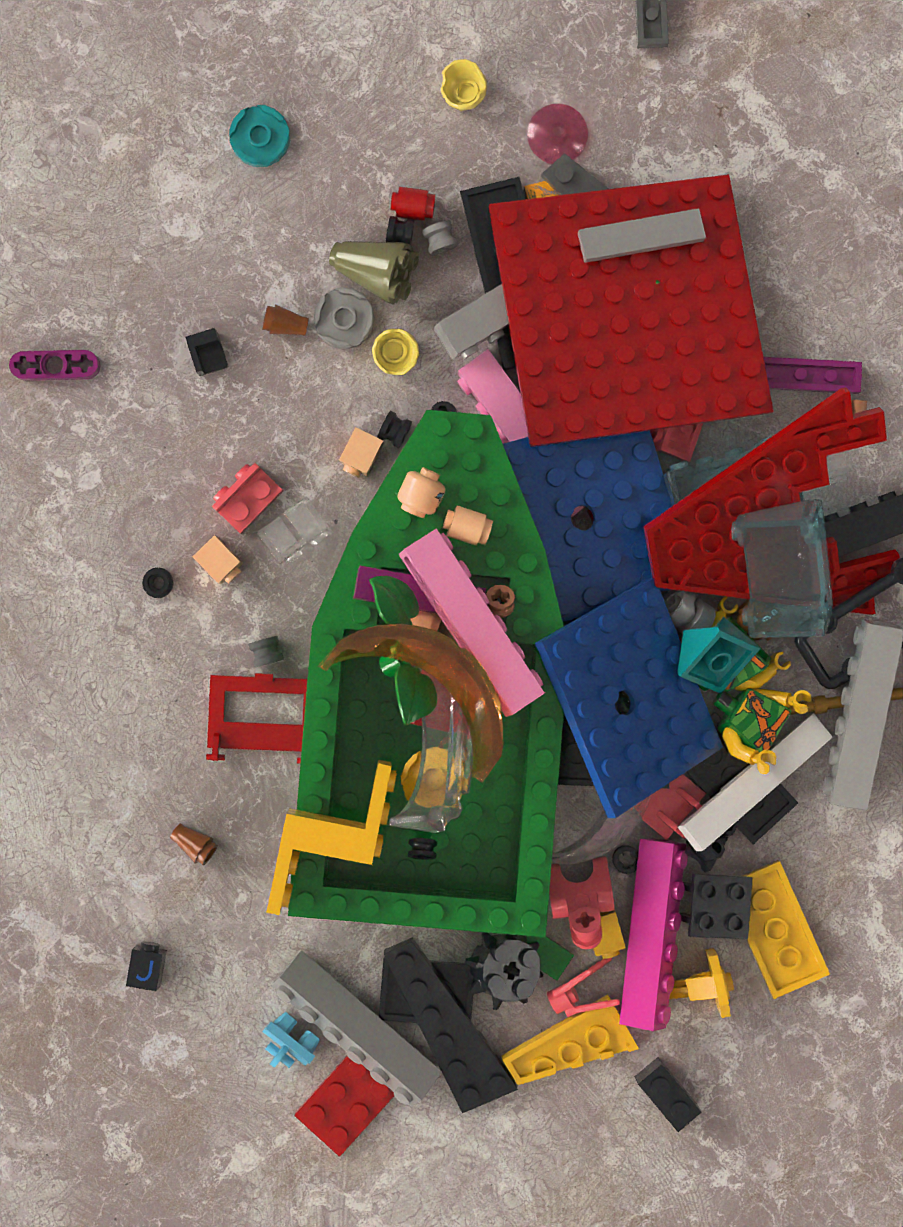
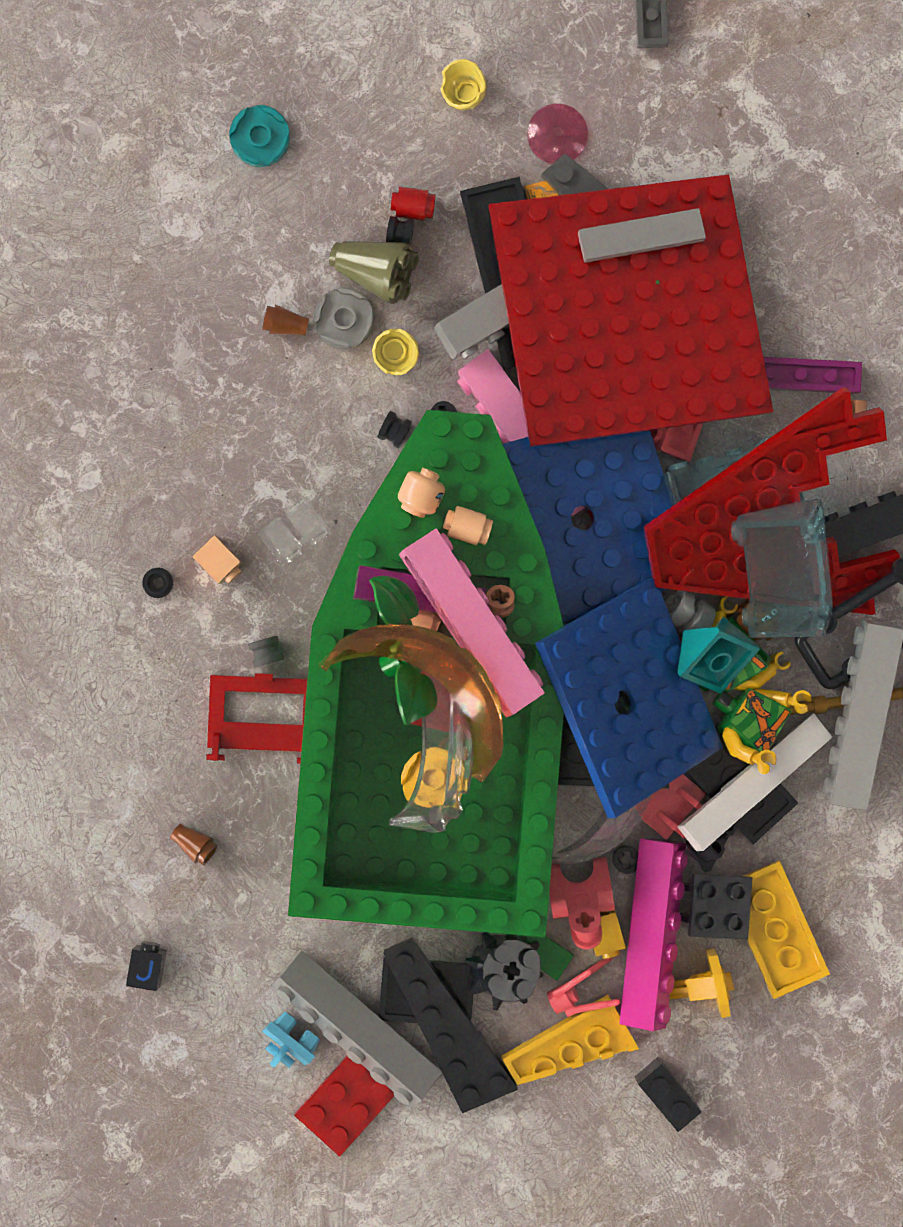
magenta beam [9,350,101,381] -> none
black panel [185,328,228,376] -> none
coral bracket [212,463,284,534] -> none
yellow bracket [266,760,397,915] -> none
light nougat brick [339,427,384,478] -> none
black bush [408,838,438,860] -> none
light grey wheel [422,221,458,256] -> none

